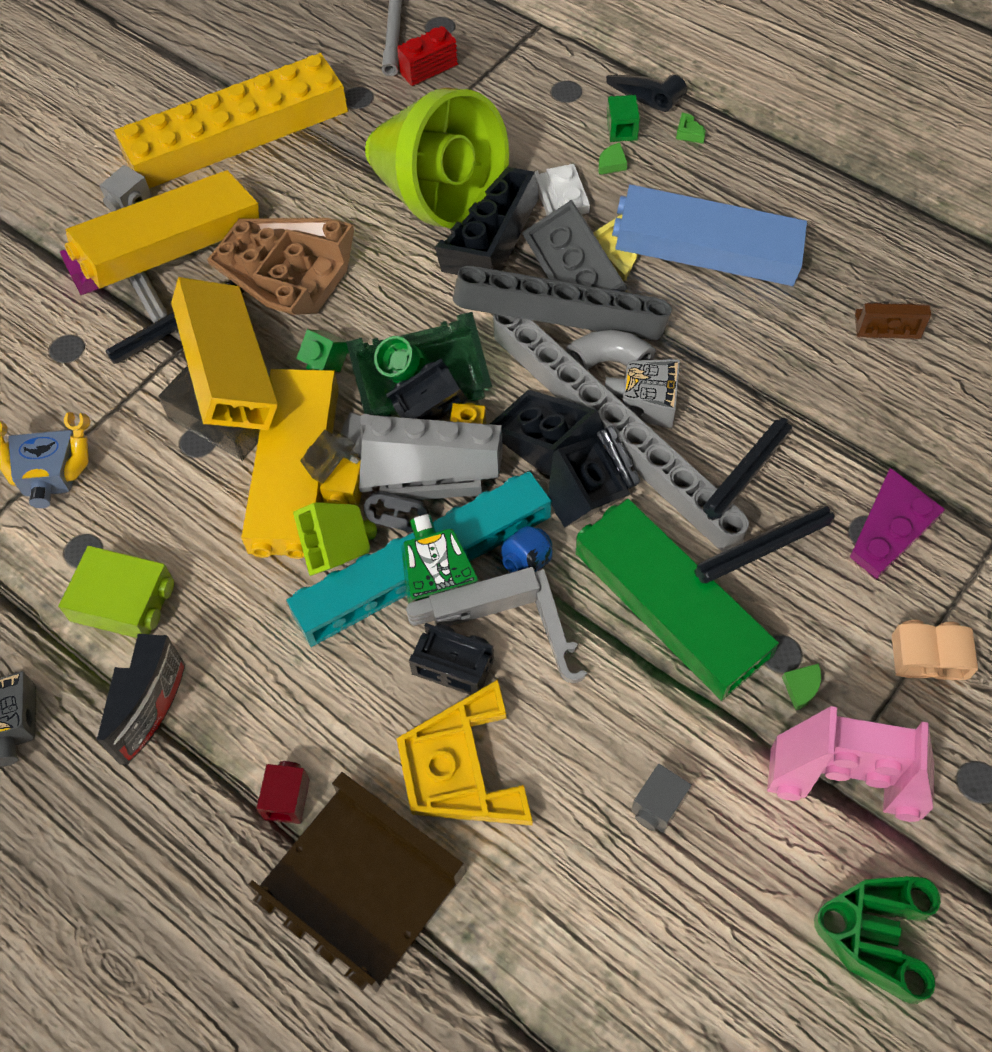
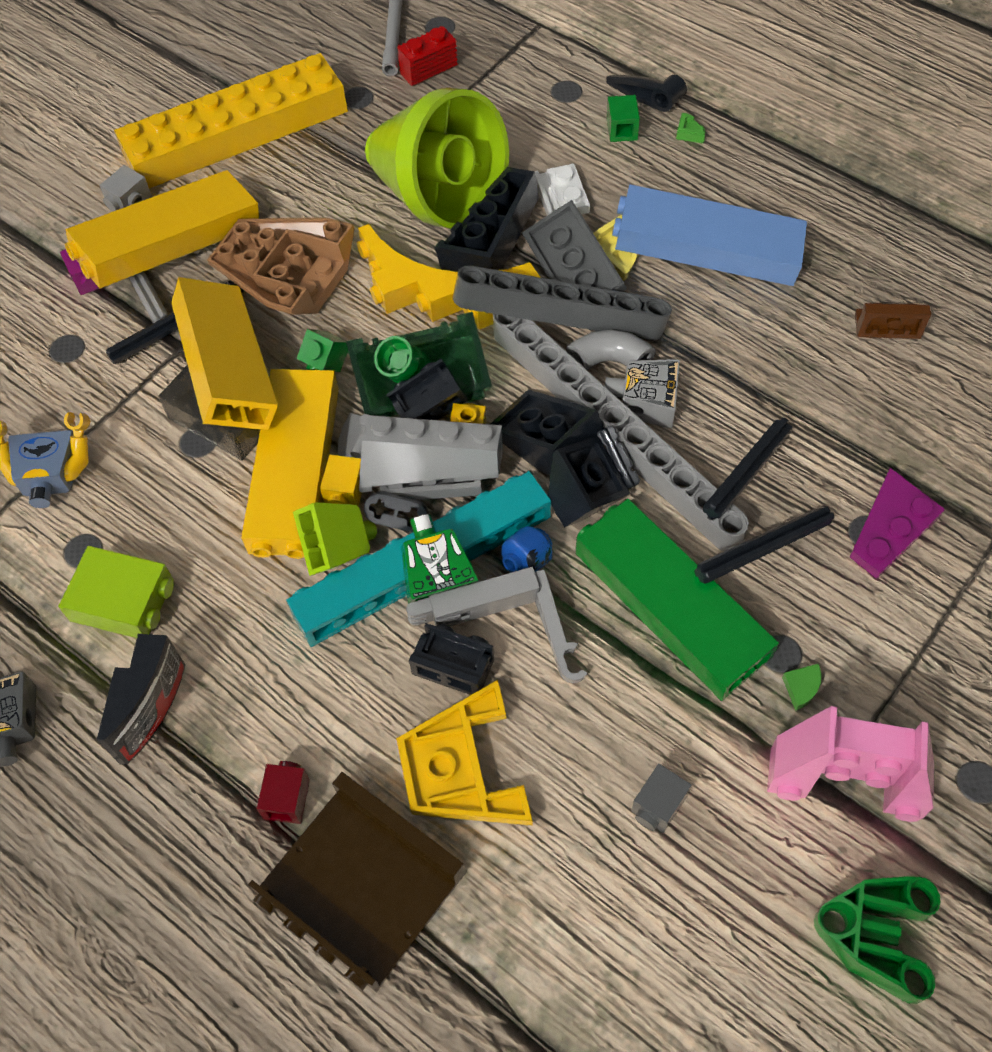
clear smoke bracket [300,429,361,484] -> none
bright green tile [598,143,627,175] -> none
light nougat brick [891,620,978,680] -> none
none -> yellow arch [357,224,541,330]

